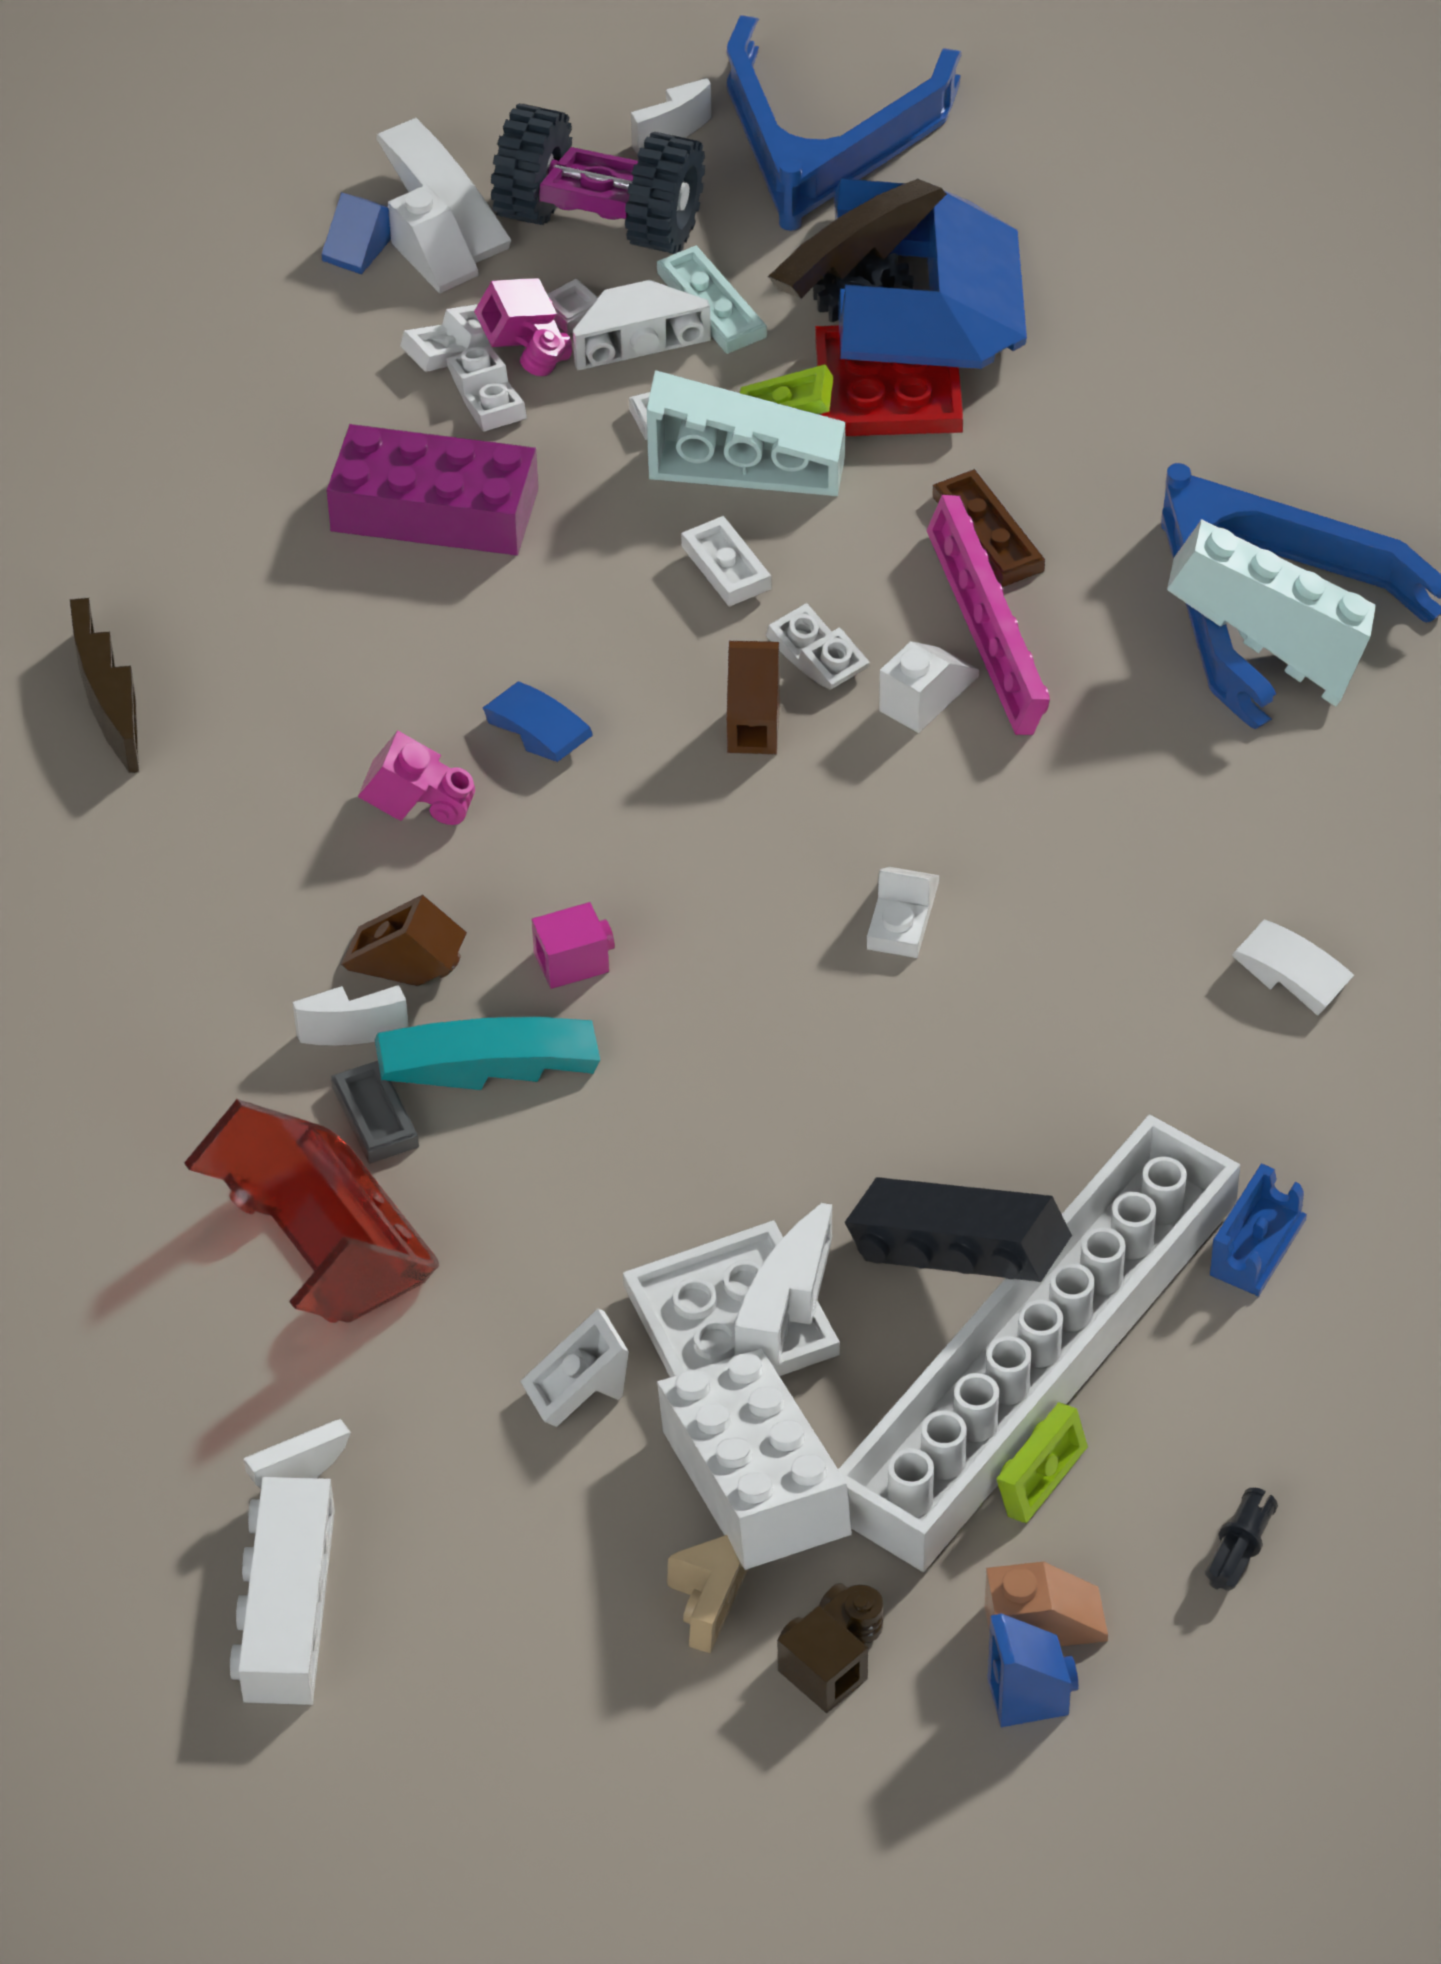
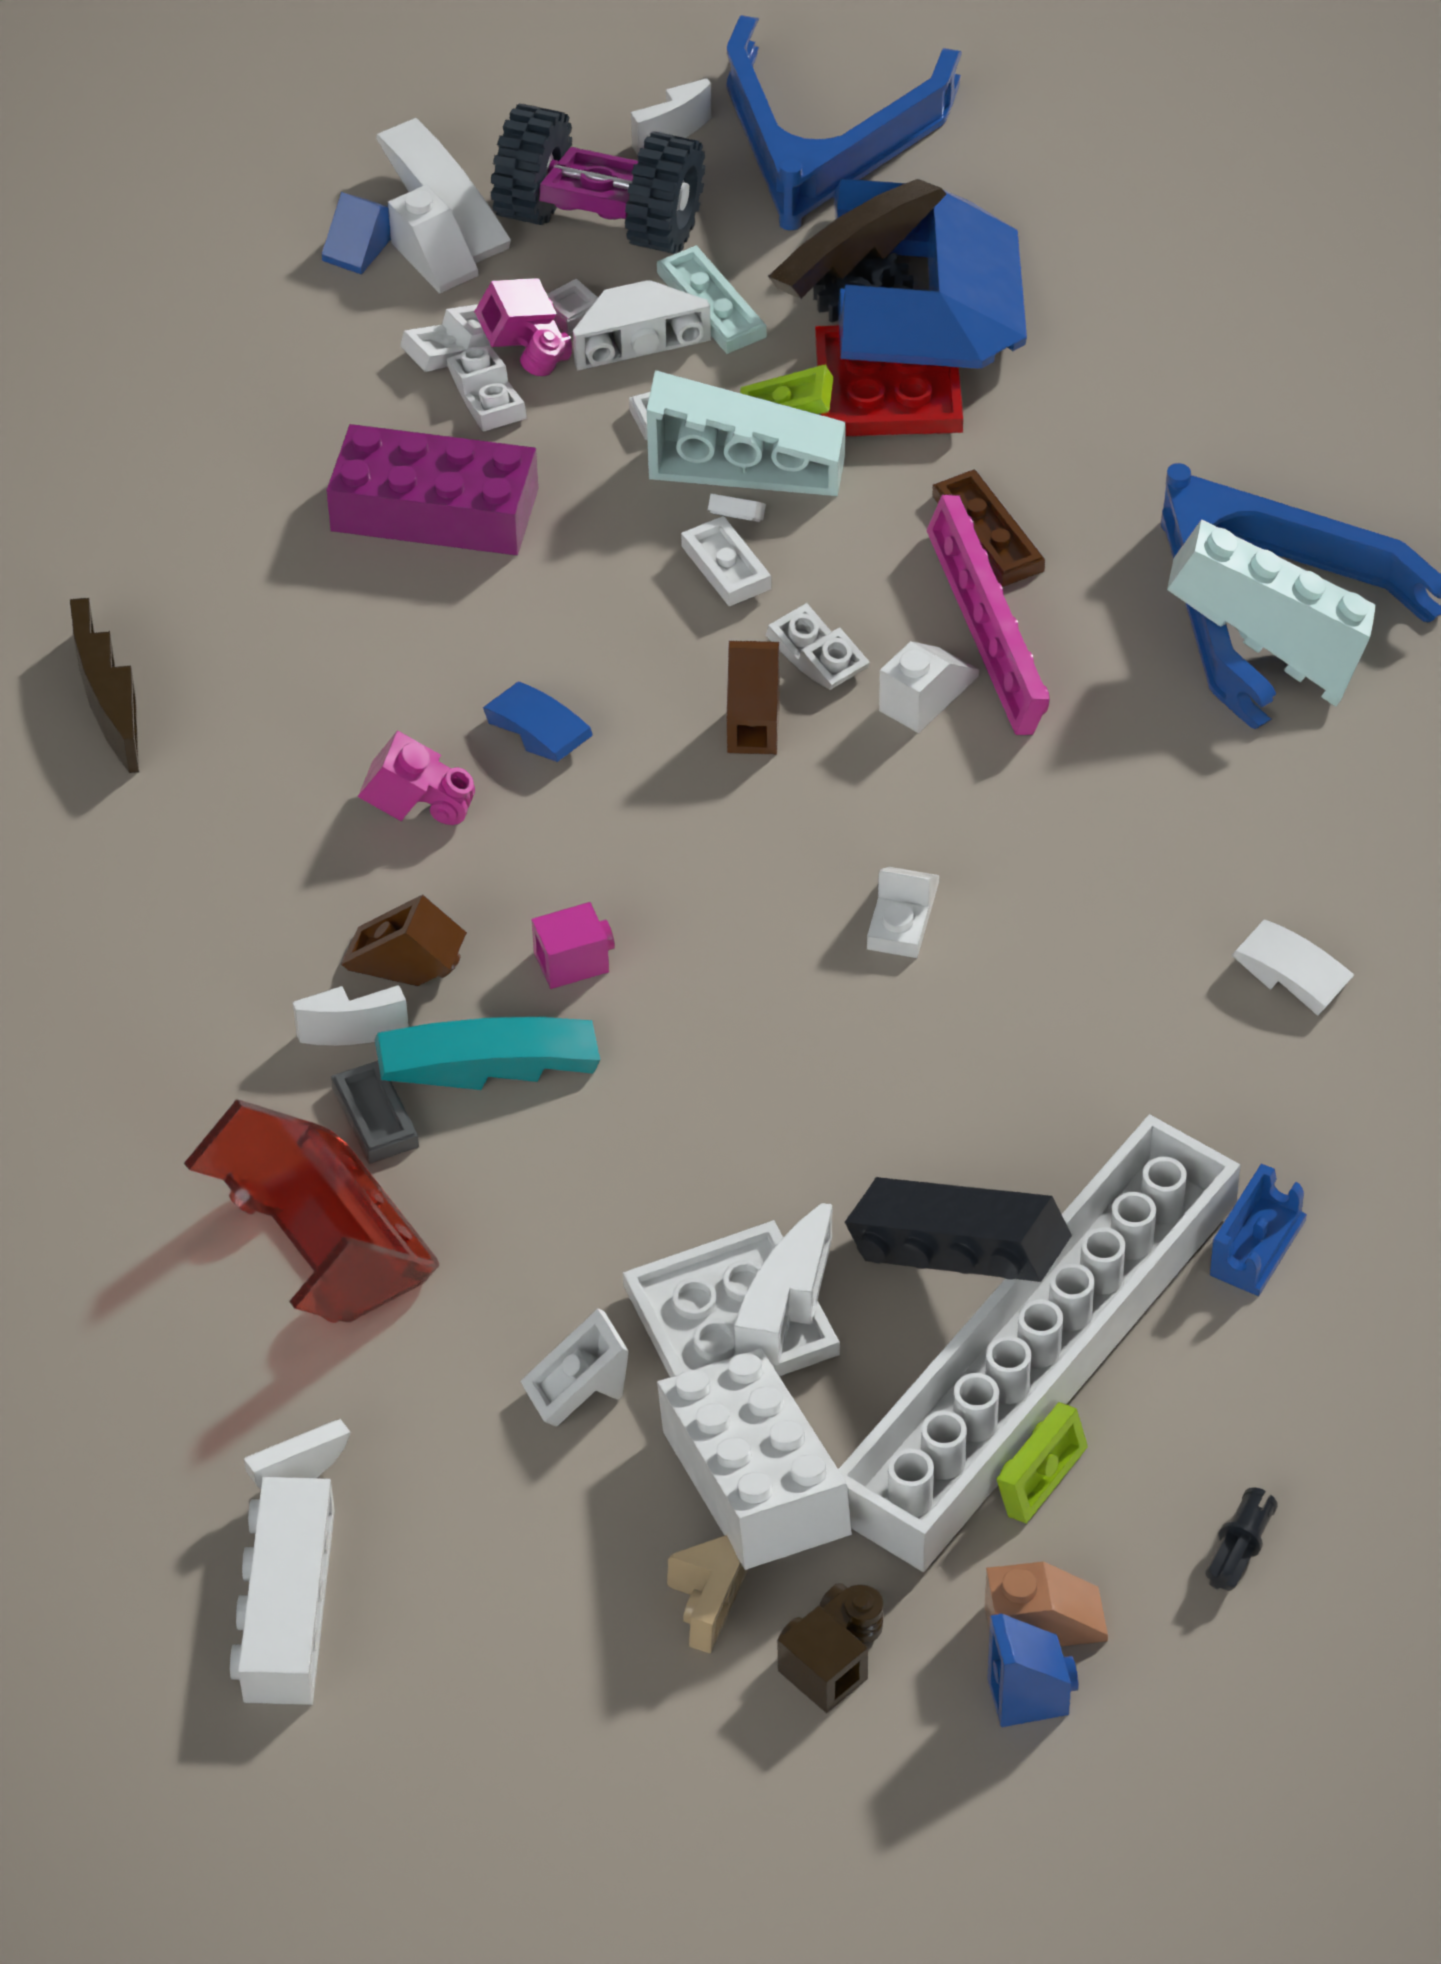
none -> white tile [708,493,766,522]

